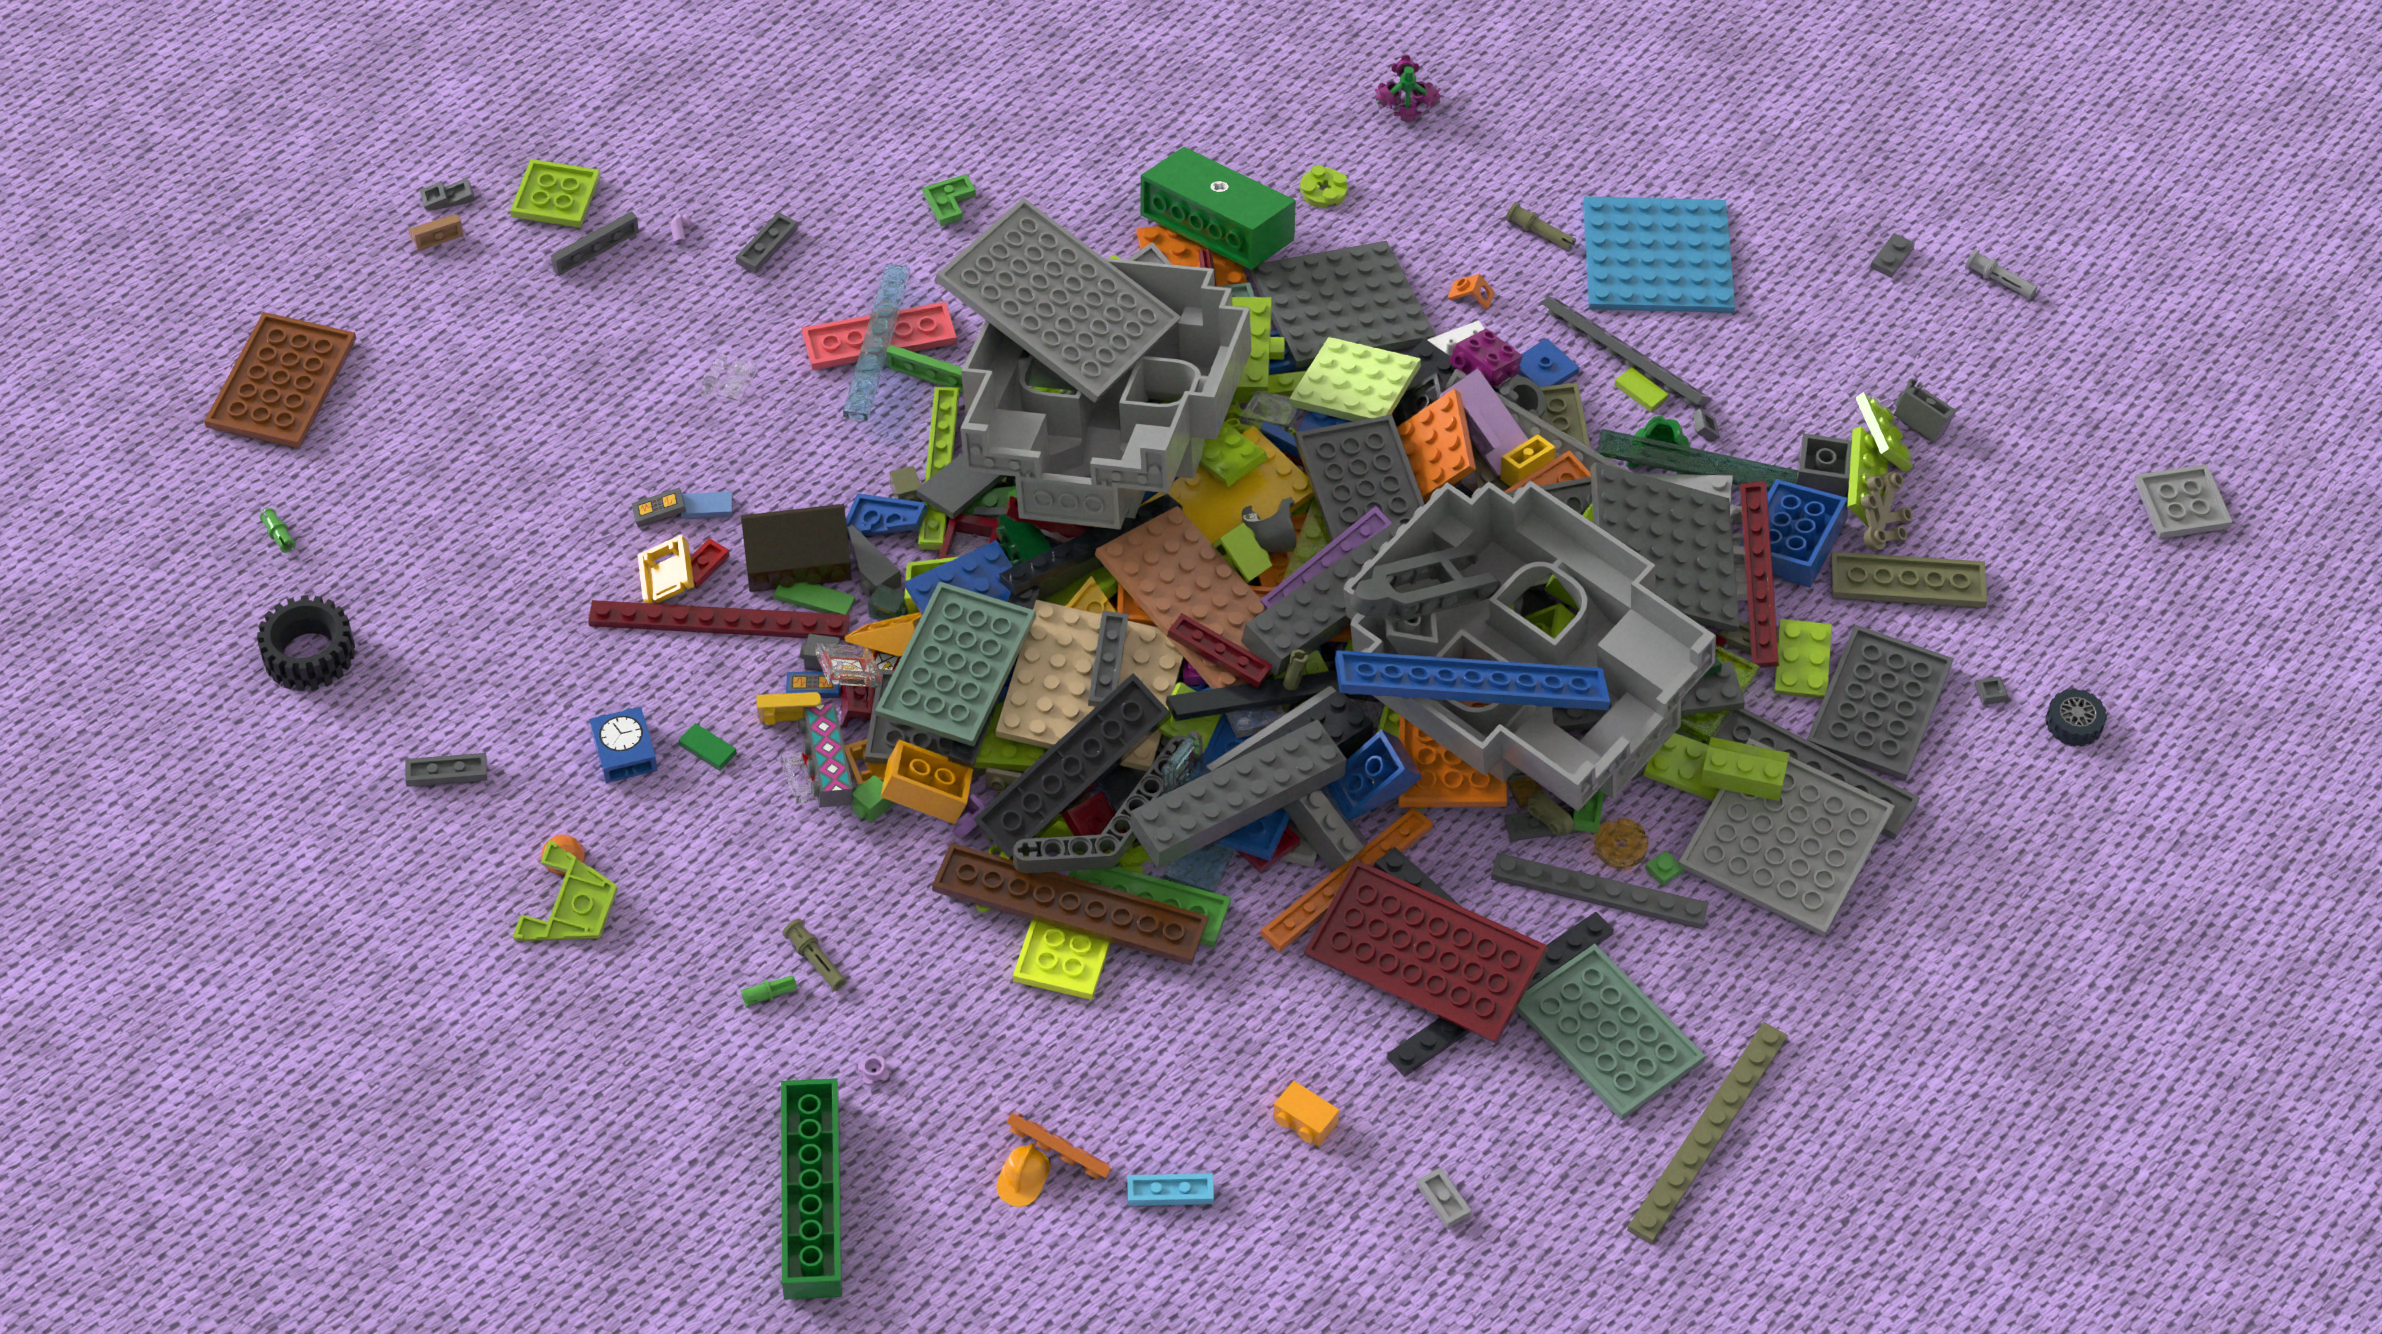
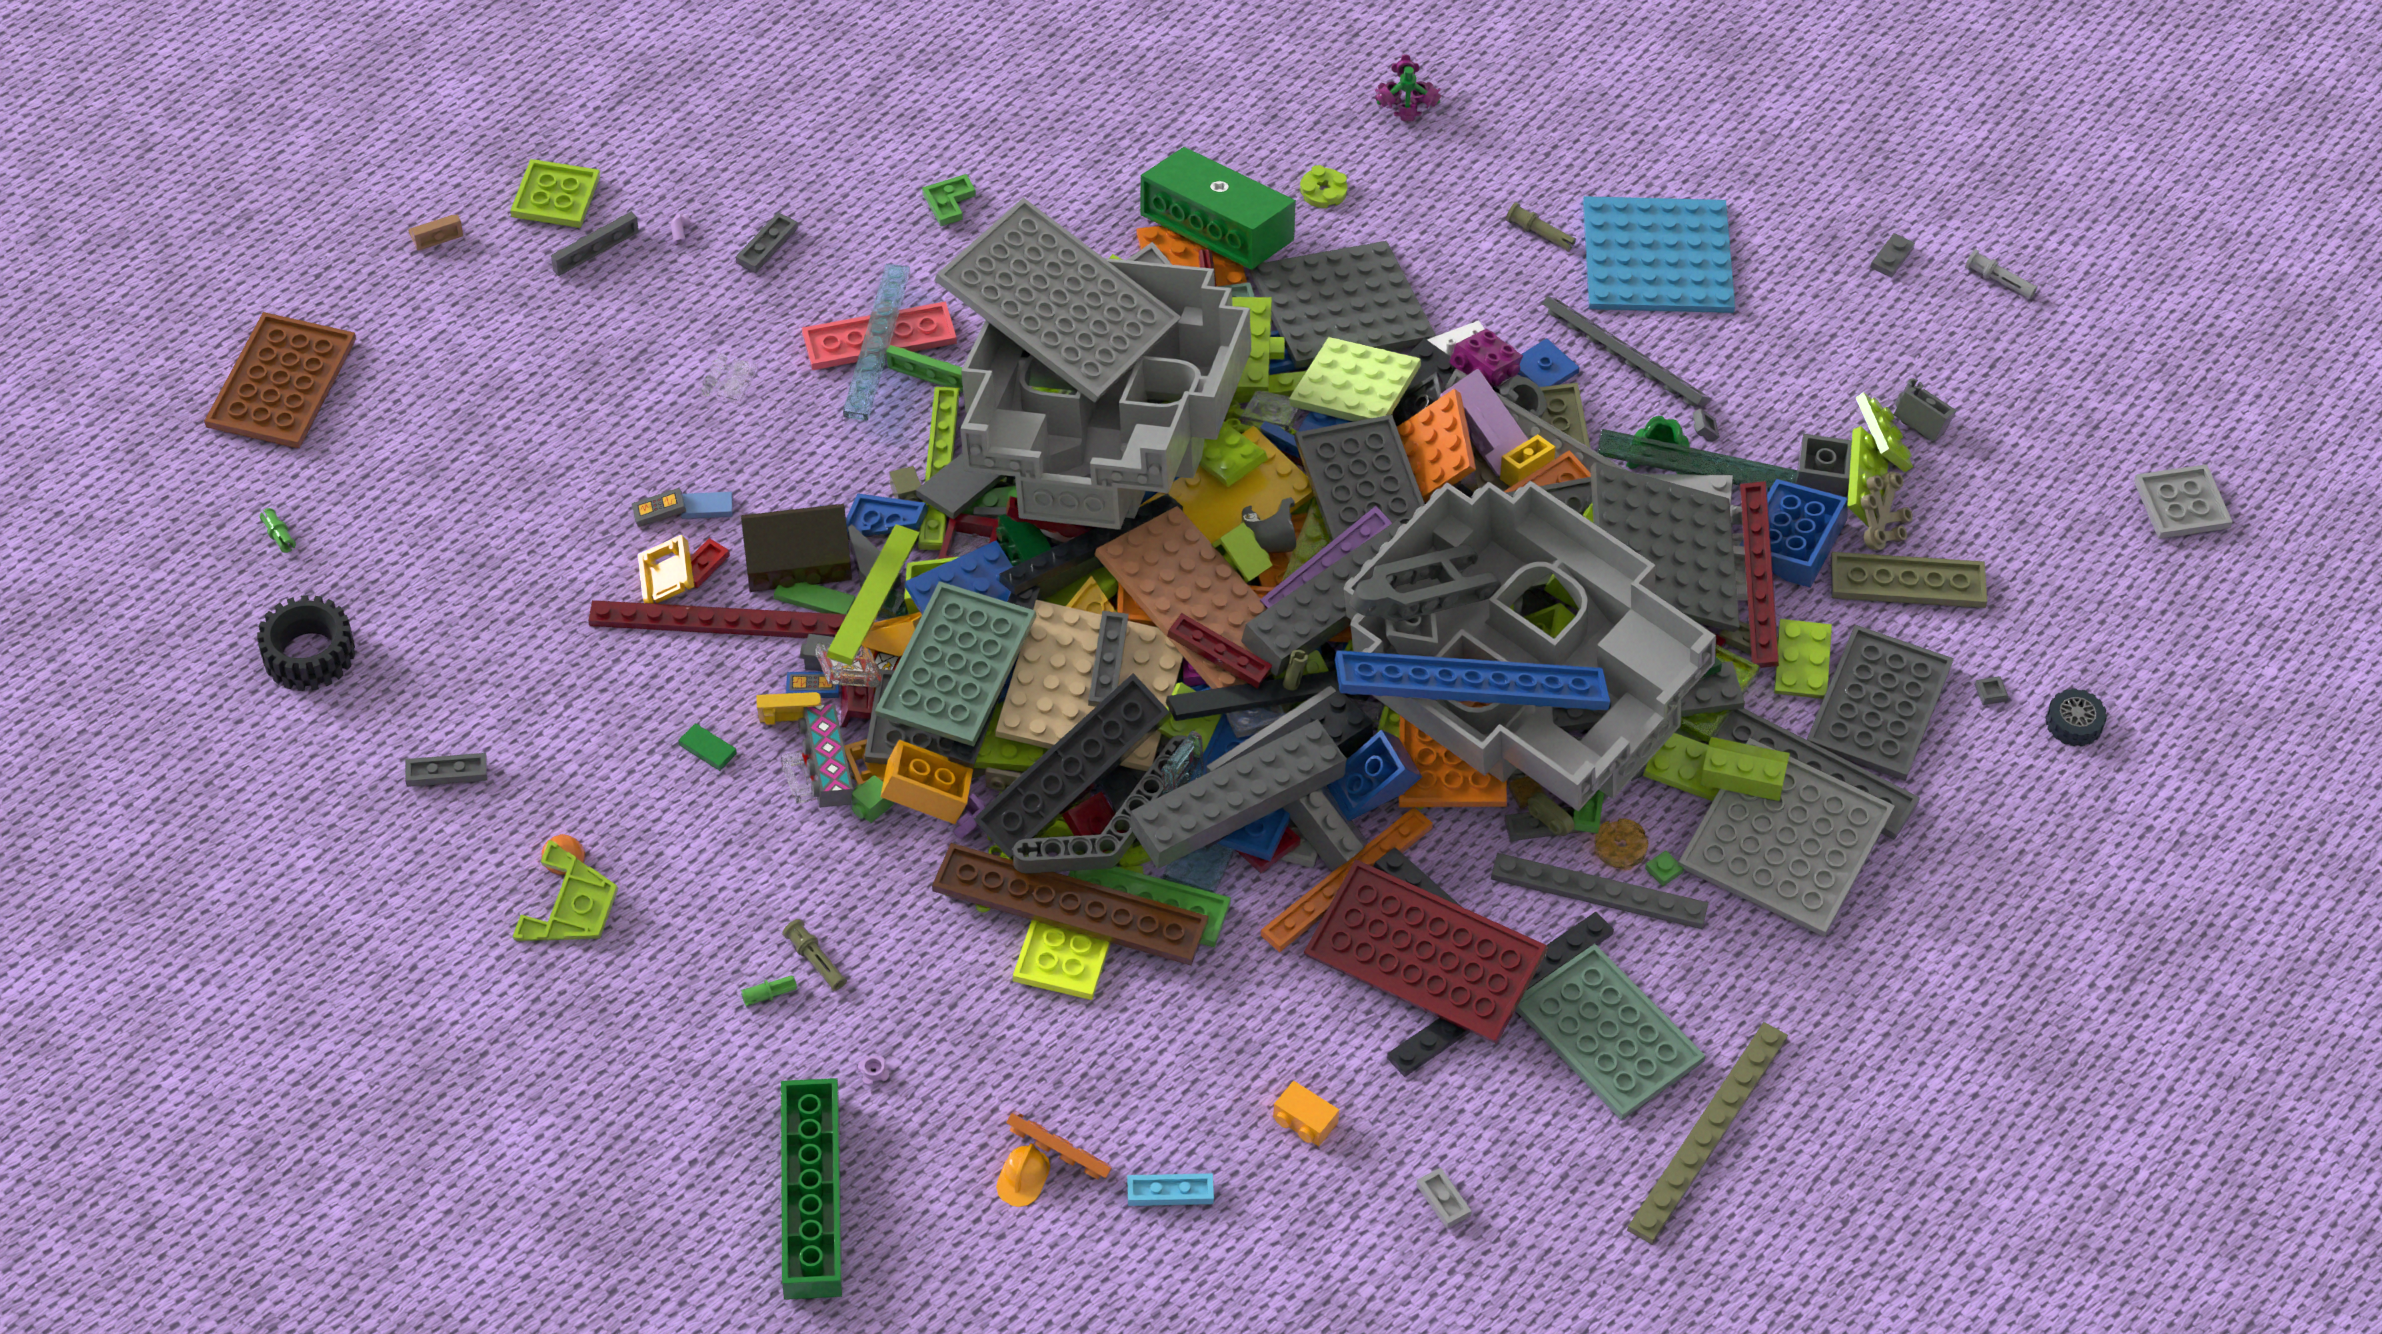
dark grey slope [420,178,475,210] -> none
blue brick [589,707,658,783] -> none
orange bracket [1448,274,1495,309] -> none
lime tile [1614,367,1668,412] -> none
none -> lime tile [826,524,920,666]

